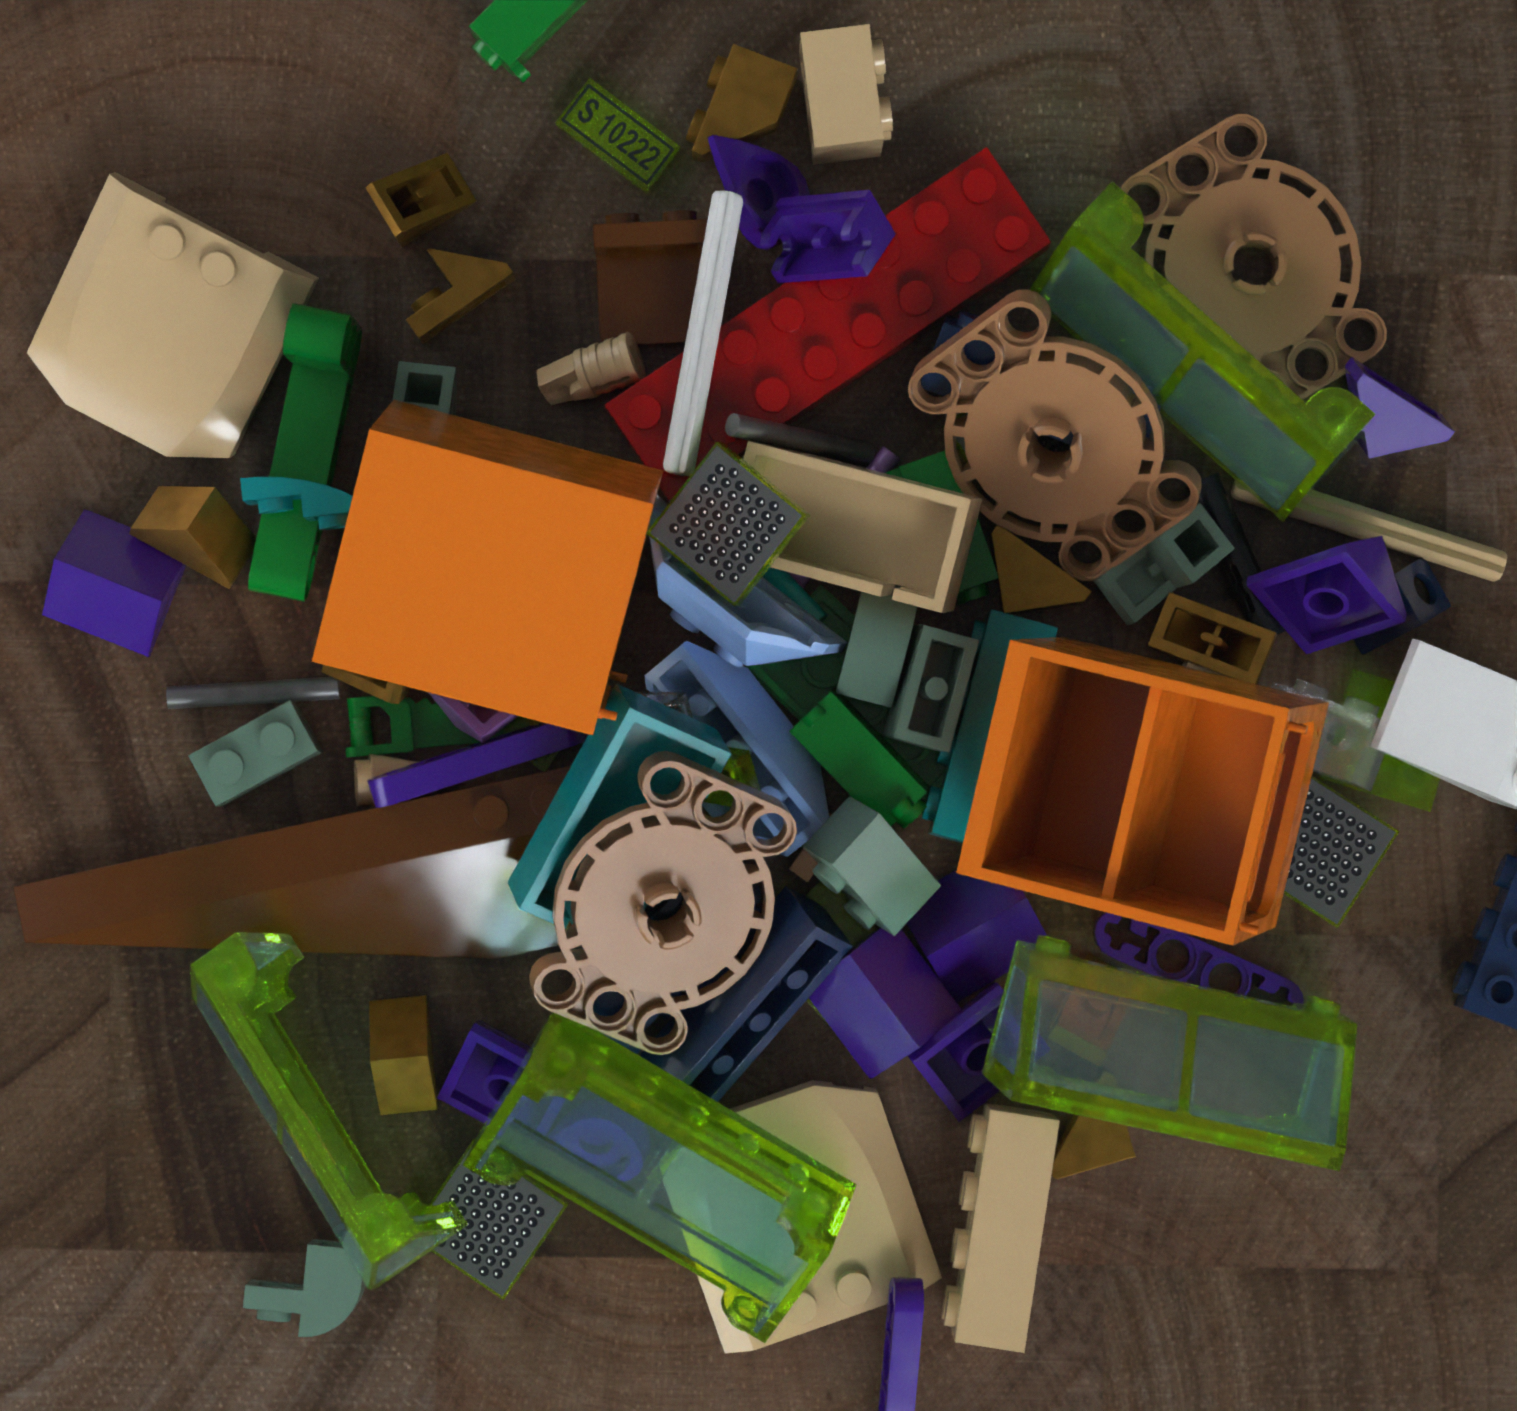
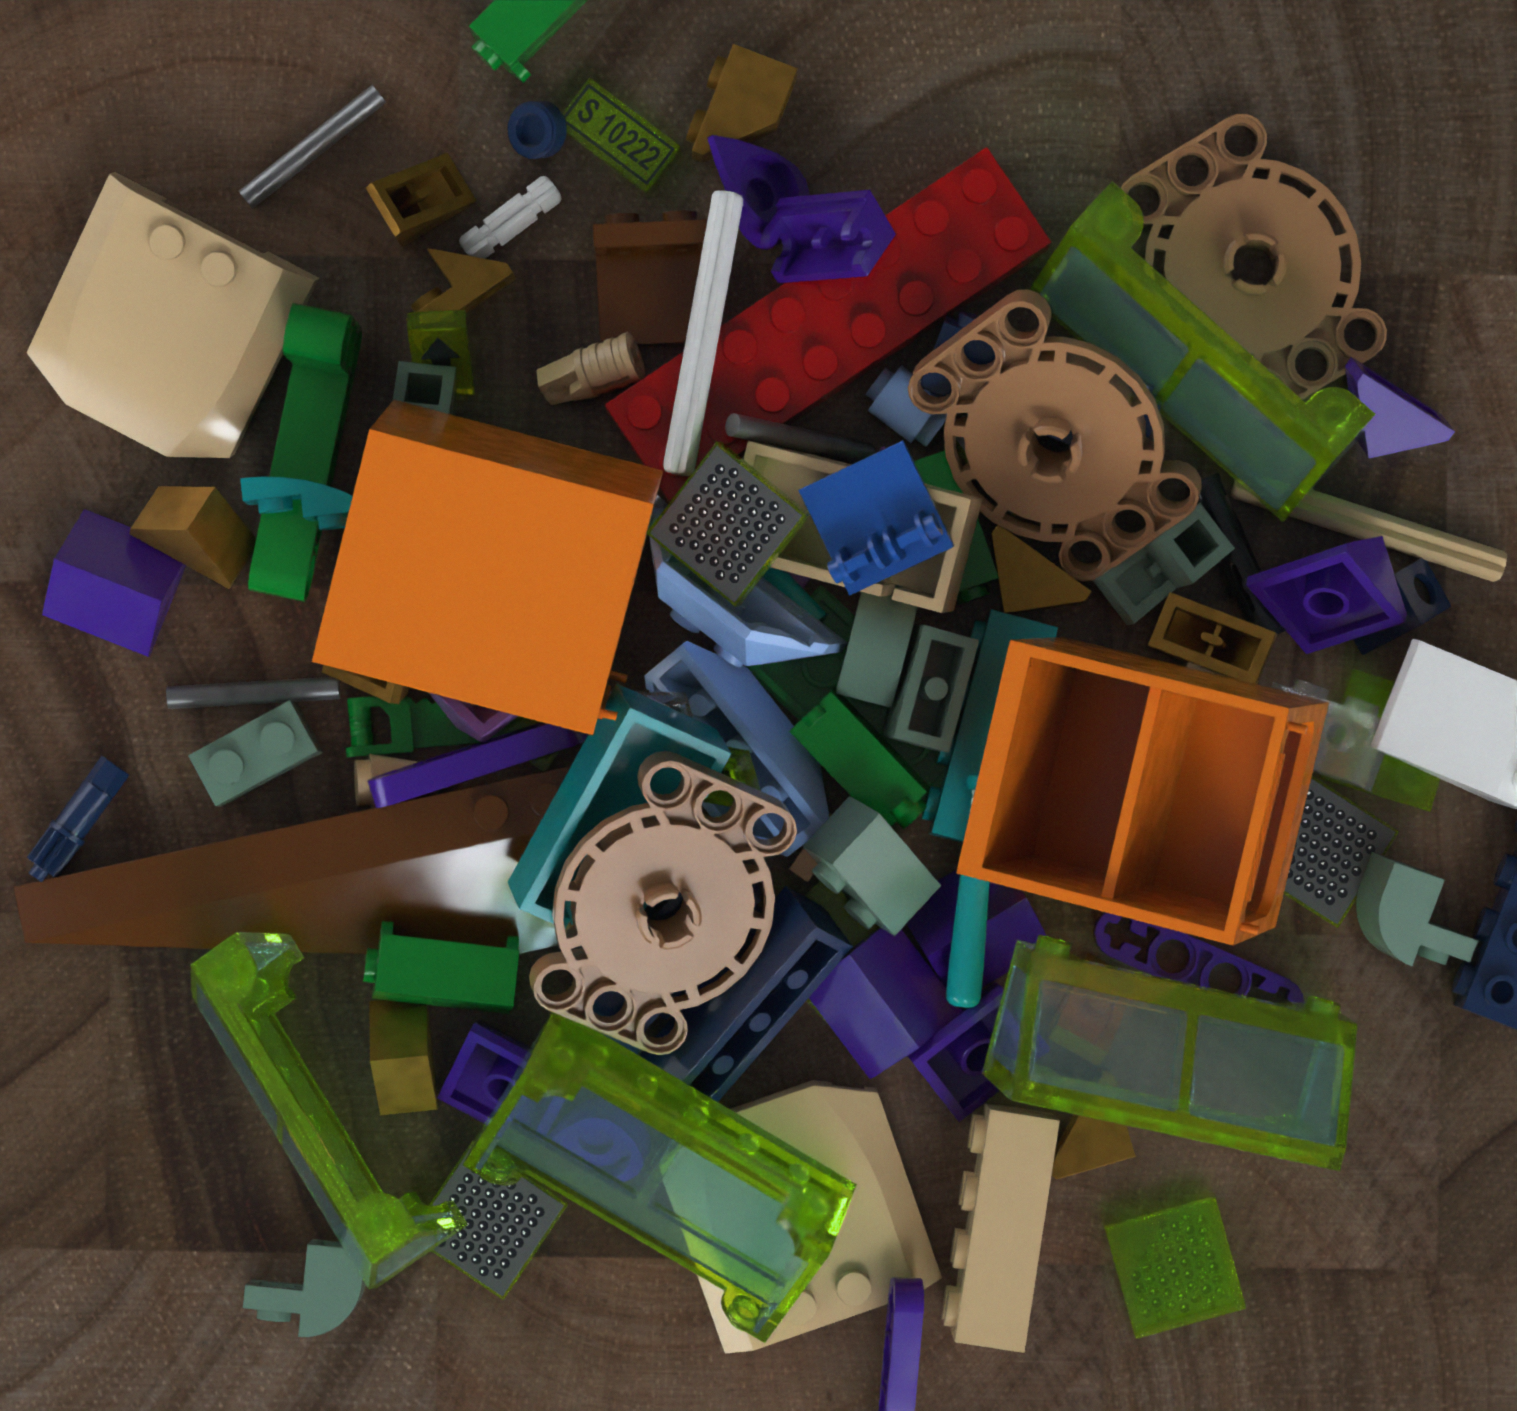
tan brick [799,24,893,165] -> none
none -> dark blue piece [26,756,129,882]
none -> flat silver bar [239,85,386,209]
none -> green brick [363,921,520,1014]
none -> clear neon green tile [407,310,474,395]
none -> white axle [459,176,562,259]
none -> dark blue tile [508,101,567,159]
none -> blue hinge [798,440,954,596]
none -> light blue brick [865,365,947,447]
none -> teal piece [946,775,990,1008]
none -> clear neon green tile [1104,1196,1247,1339]
none -> sand green brick [1356,852,1478,966]

